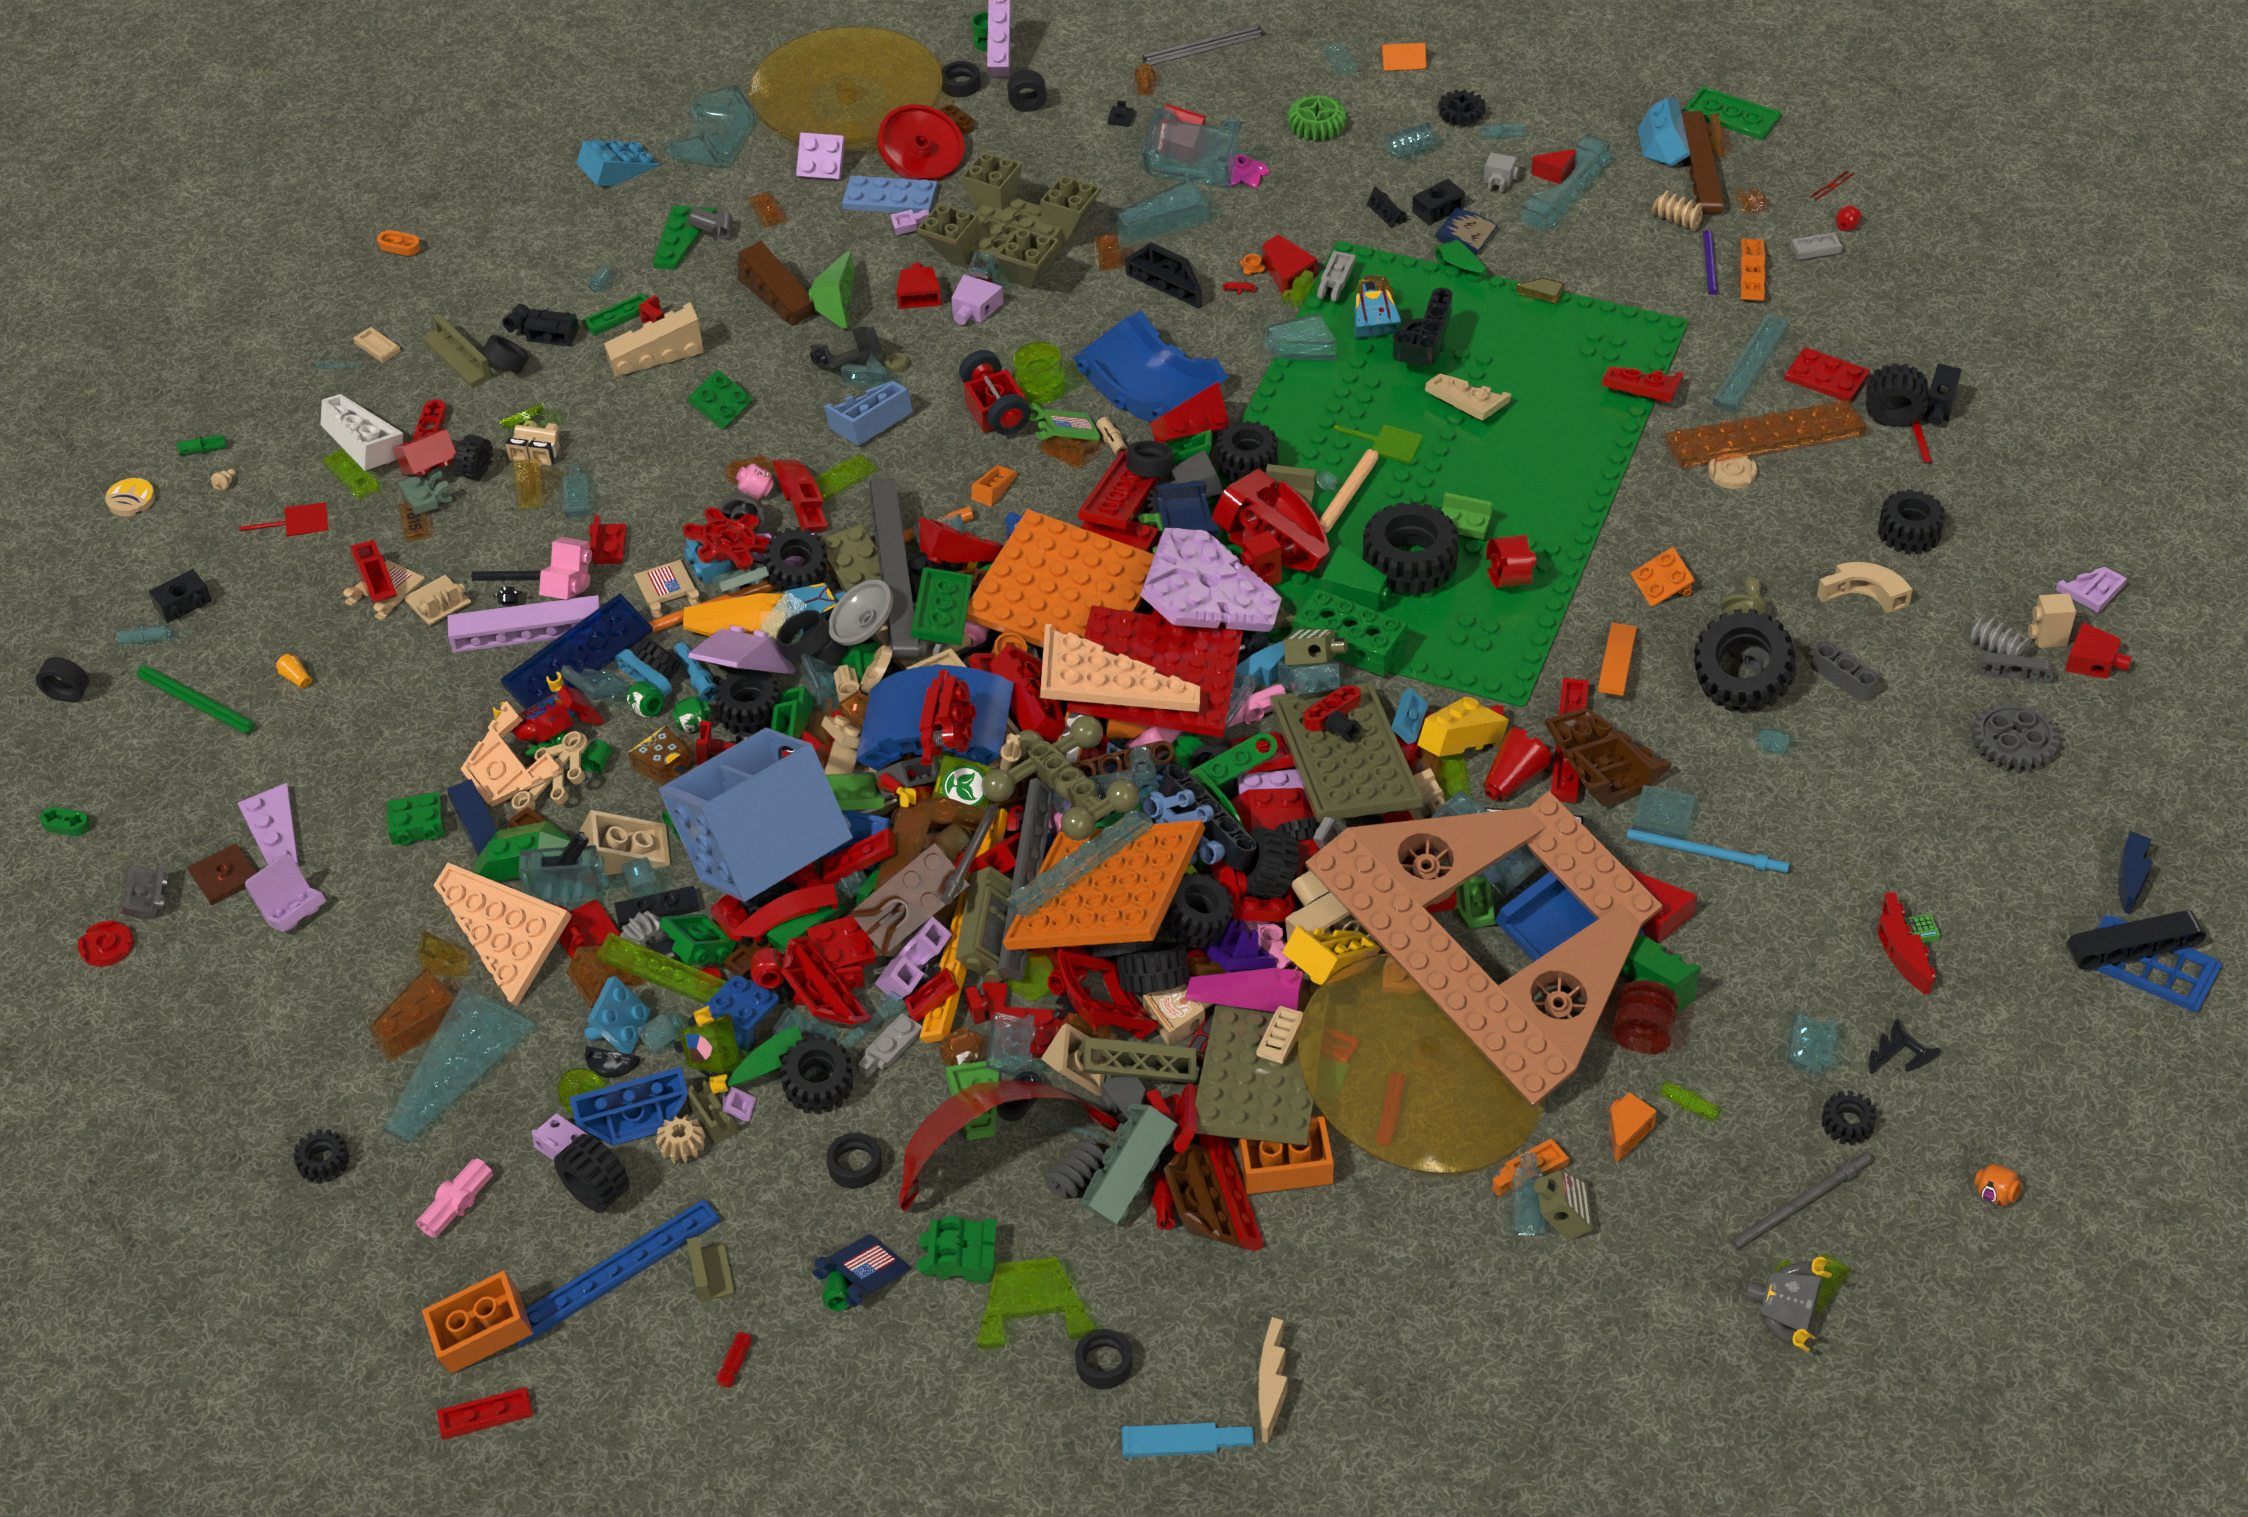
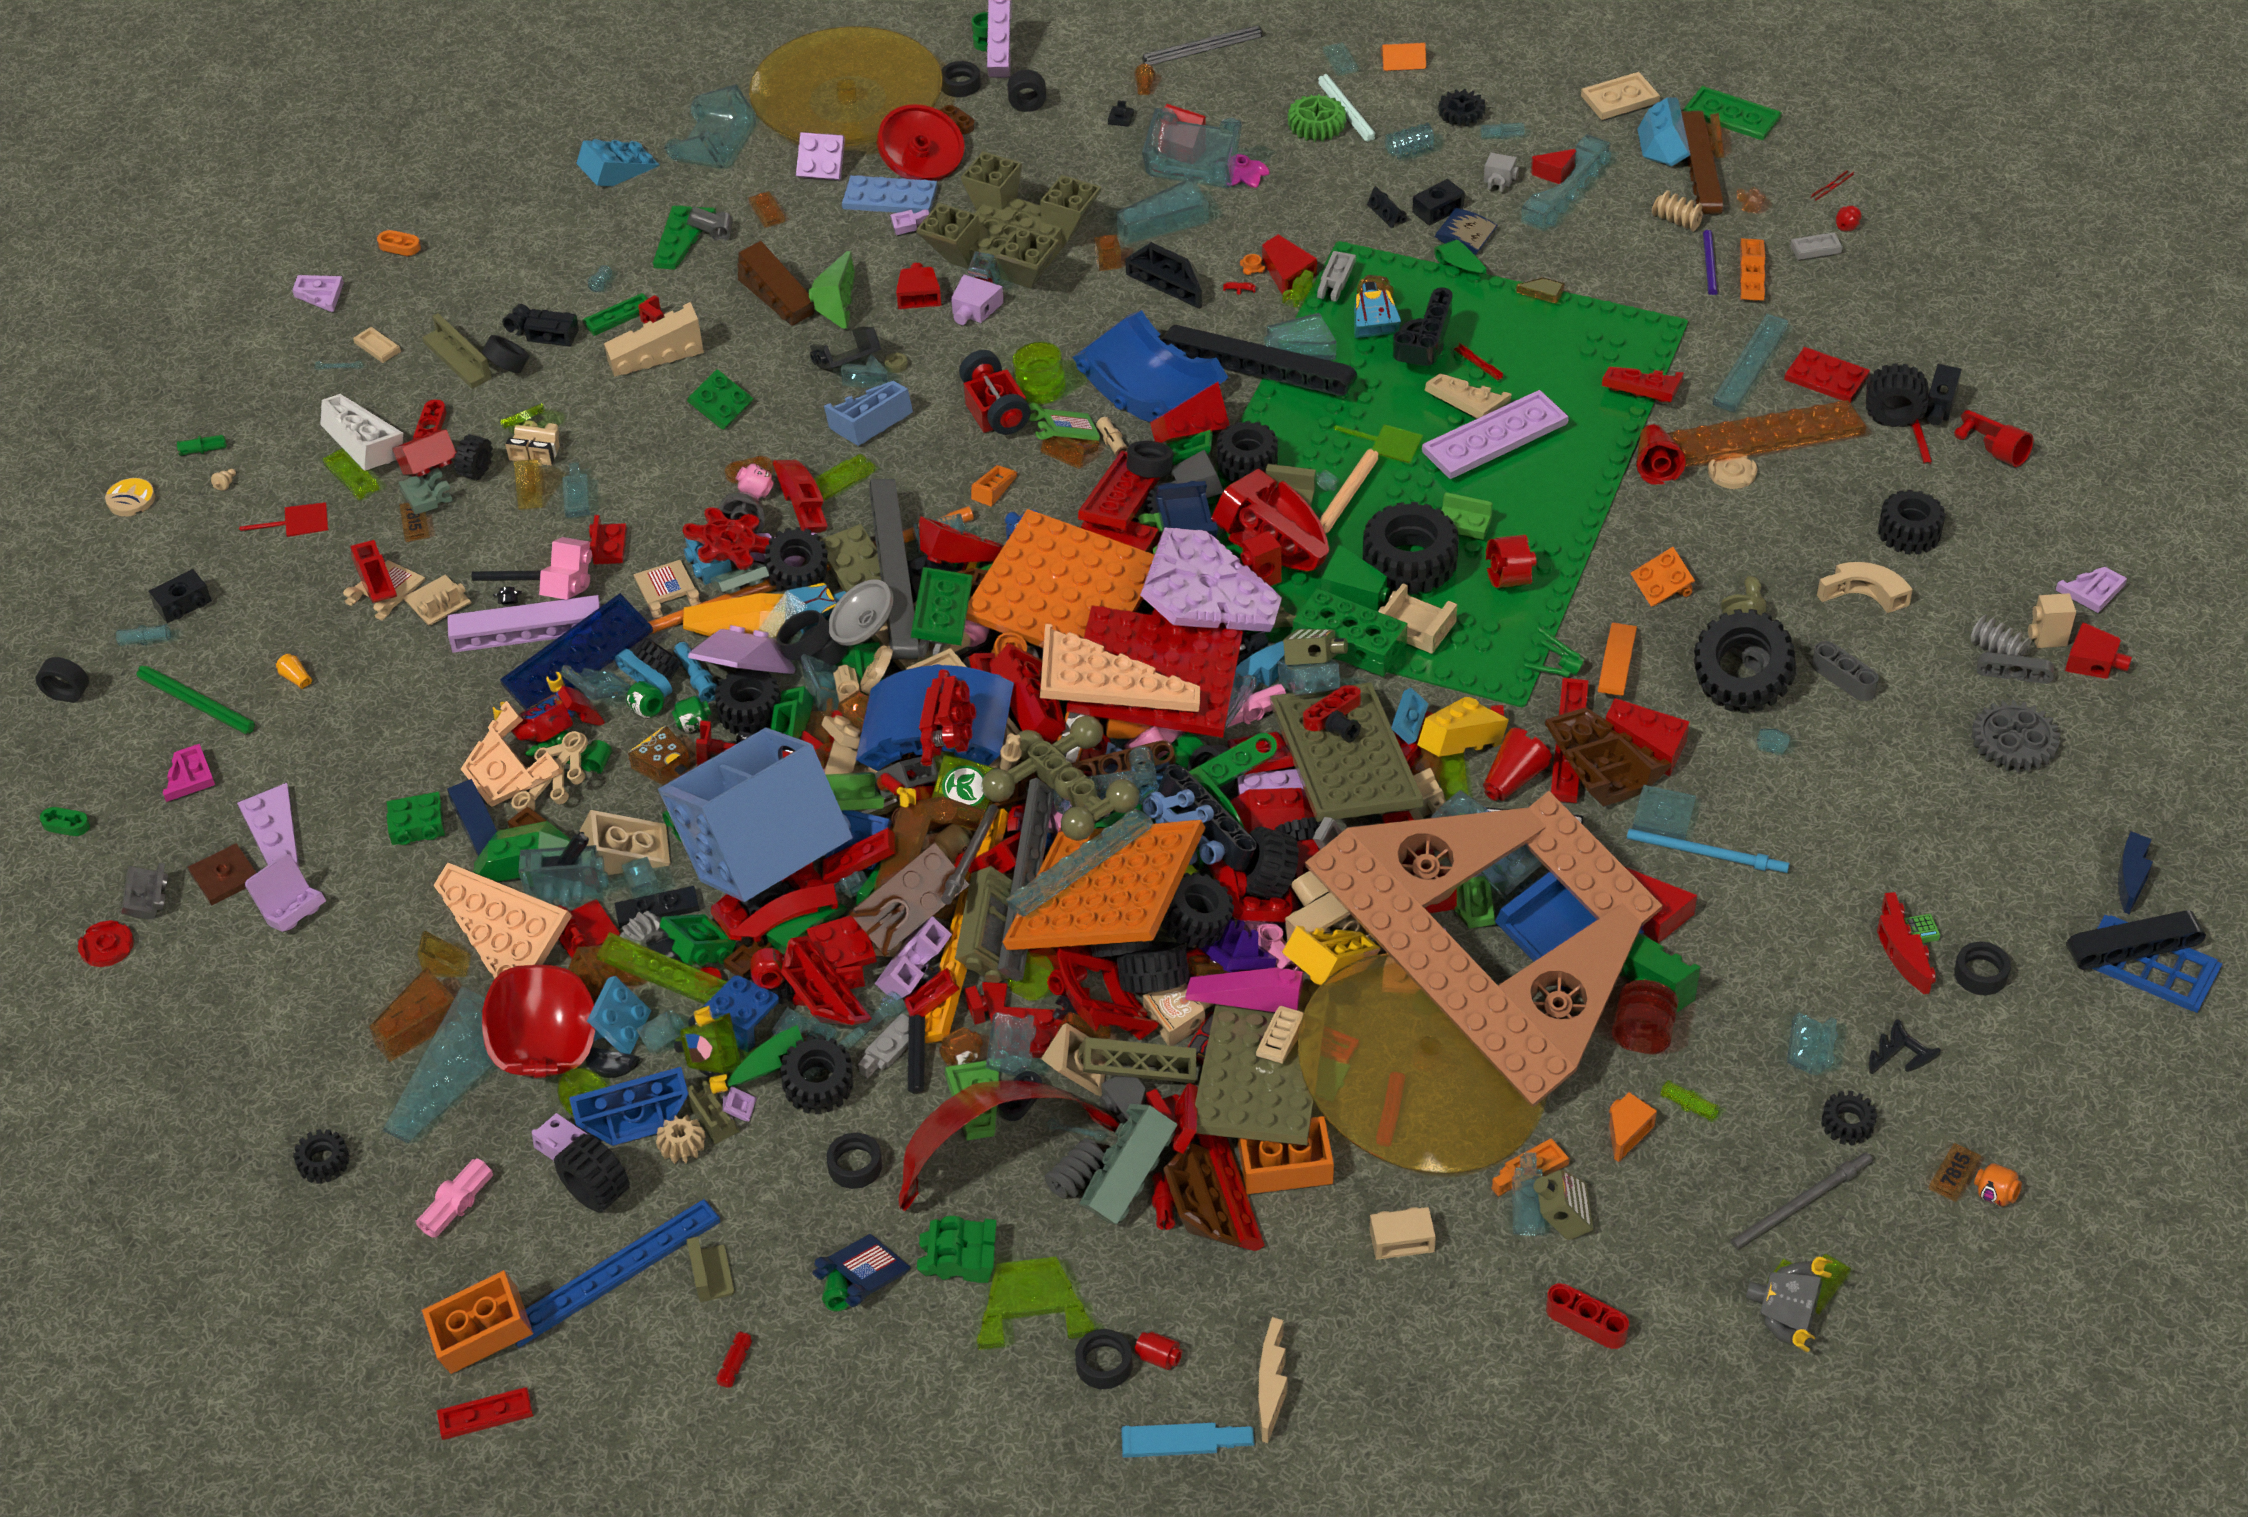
none -> dark pink wing [163,744,215,802]
none -> lavender wing [293,275,344,312]
none -> red piece [482,965,595,1078]
none -> black axle [907,1015,925,1094]
none -> red brick [1135,1331,1182,1370]
none -> black beam [1161,325,1357,396]
none -> light aqua axle [1318,74,1375,142]
none -> tan piece [1370,1207,1435,1260]
none -> tan panel [1378,584,1457,654]
none -> lavender plate [1422,390,1568,479]
none -> red piece [1454,343,1503,380]
none -> green plant [1524,626,1584,678]
none -> red beam [1546,1283,1629,1349]
none -> tan plate [1581,72,1660,120]
none -> red wedge [1605,698,1690,777]
none -> red cone [1636,424,1686,485]
none -> clear orange tile [1928,1143,1981,1202]
none -> red piece [1954,410,2034,467]
none -> black tyre [1954,941,2011,996]

